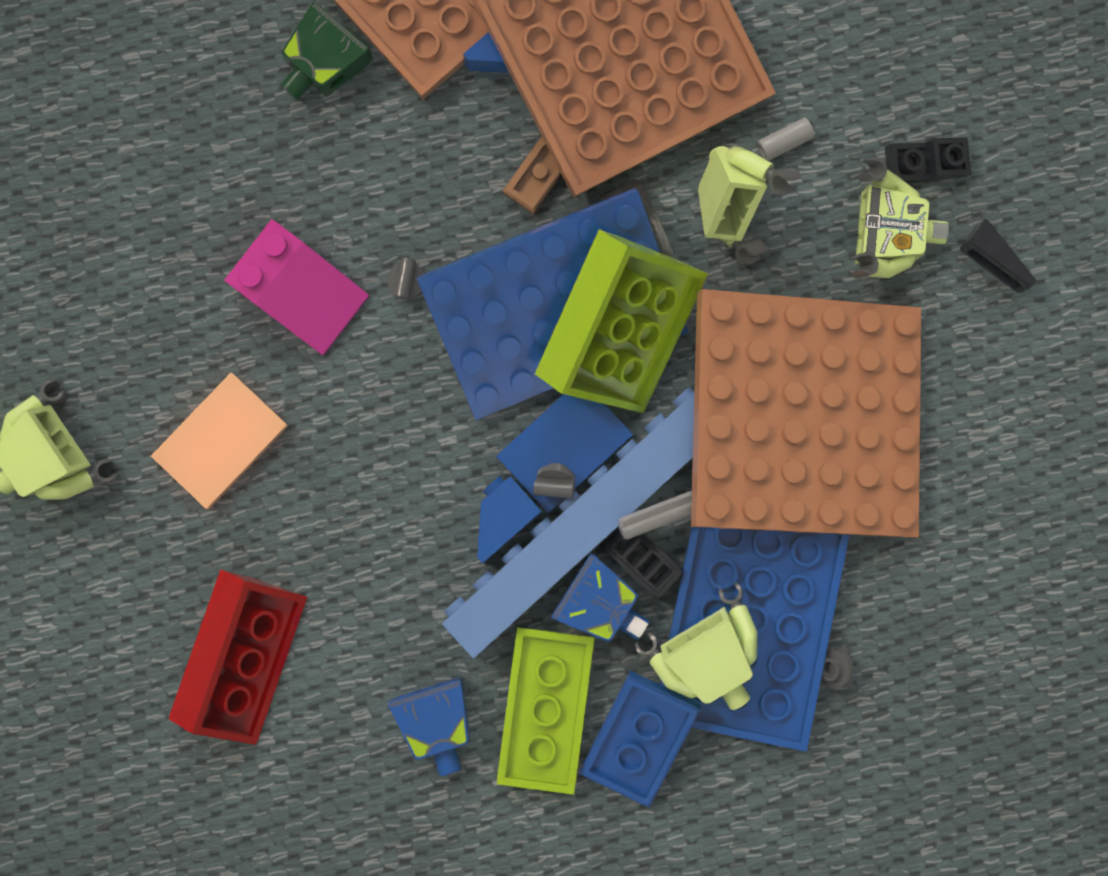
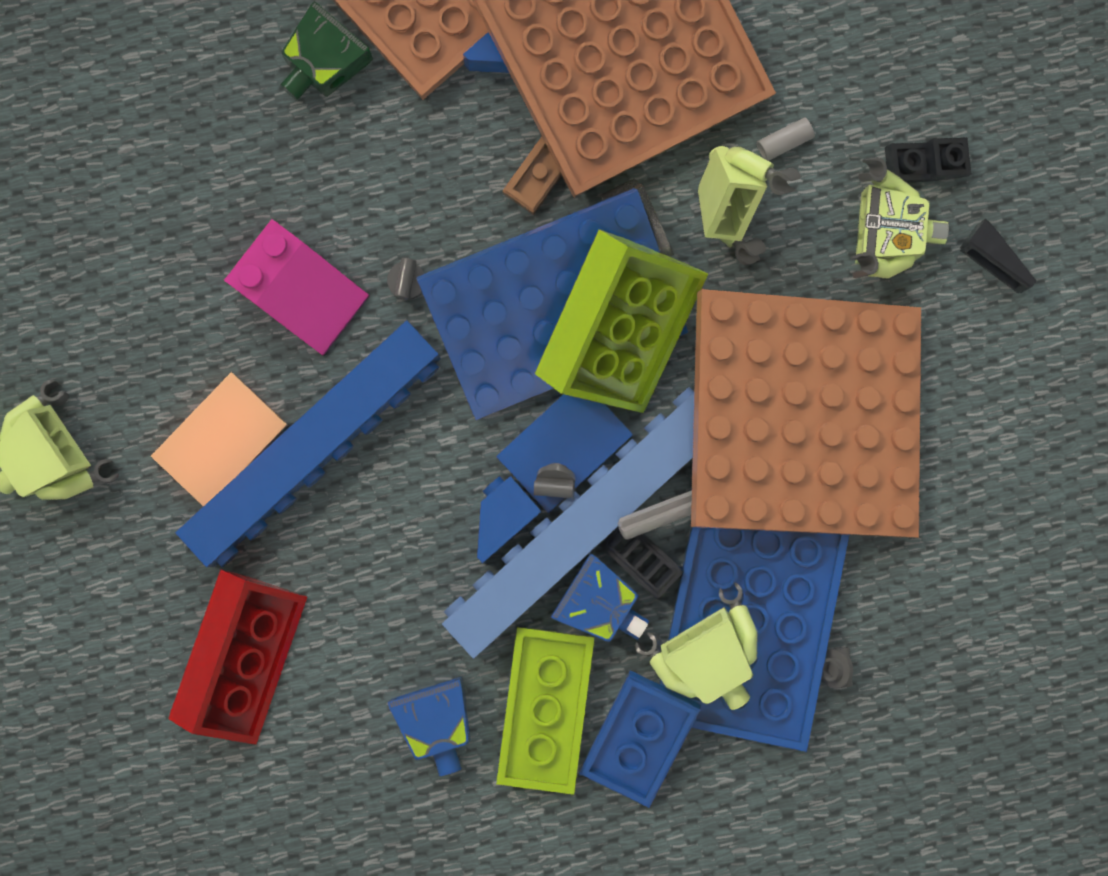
none -> blue brick [175,320,441,567]

